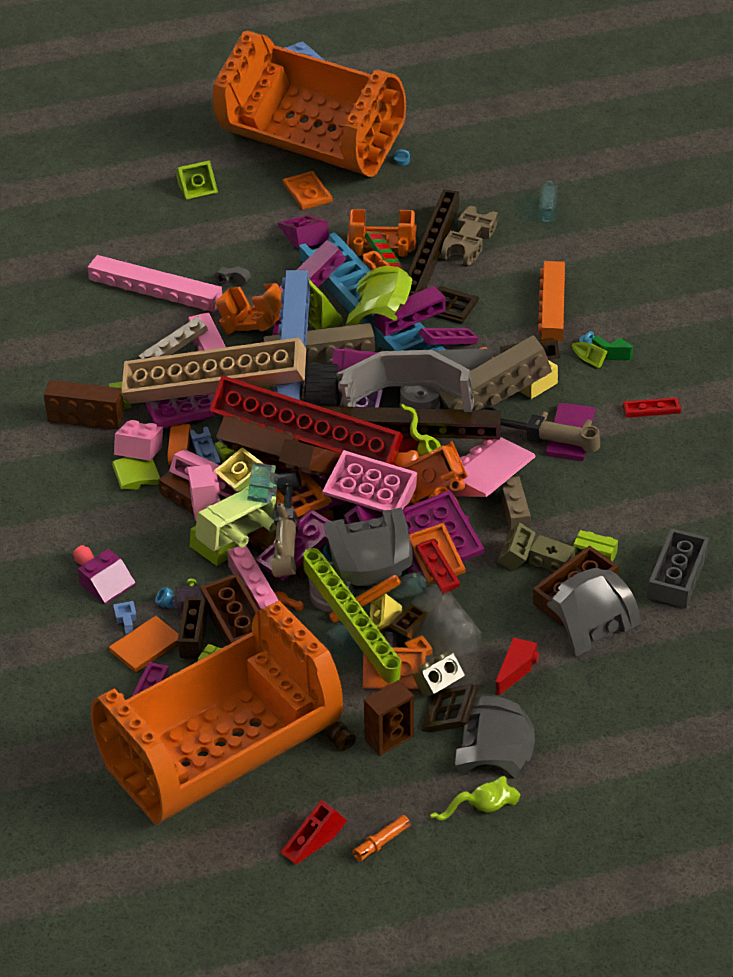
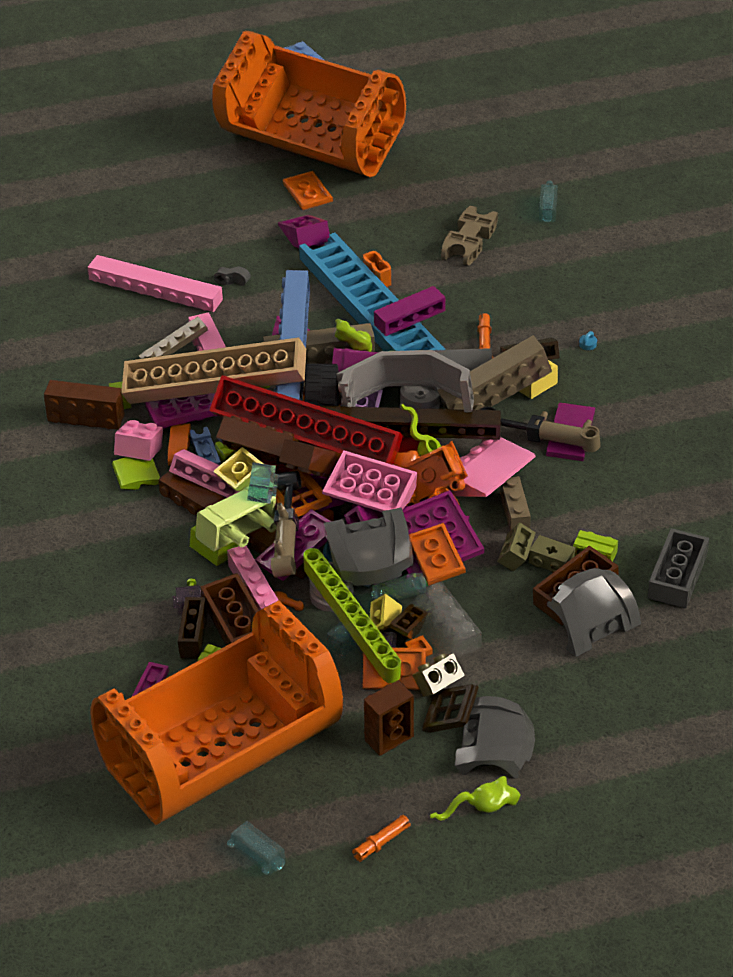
coral cone [73,545,95,566] -> none
slope [77,549,136,604] -> none
orange tile [109,616,179,673] -> none
medium blue plate [113,601,137,635] -> none
dark azure tile [155,587,176,608] -> none
lime slope [175,160,218,200] -> none
bright pink brick [188,464,220,521] -> none
orange container [215,283,282,335] -> none
magenta brick [279,240,346,293] -> none
red slope [280,800,347,865] -> none
lime slope [308,280,343,330] -> none
dark brown wheel [327,721,356,751] -> none
orange axle [329,575,401,622] -> none
lime piece [346,266,412,326] -> none
orange container [347,209,417,257] -> none
tile [364,232,406,272] -> none
dark azure tile [394,149,410,166] -> none
dark brown brick [408,189,459,296] -> none
red tile [415,538,460,595] -> none
magenta plate [418,328,479,345] -> none
dark brown piece [435,286,479,324] -> none
red slope [495,638,540,695] -> none
orange brick [538,261,565,341] -> none
lime plate [572,342,608,368] -> none
green slope [592,336,633,360] -> none
red tile [623,397,681,418] -> none
none -> clear light blue brick [227,821,285,875]
none -> lime animal [335,319,372,352]
none -> orange pin [477,313,492,348]

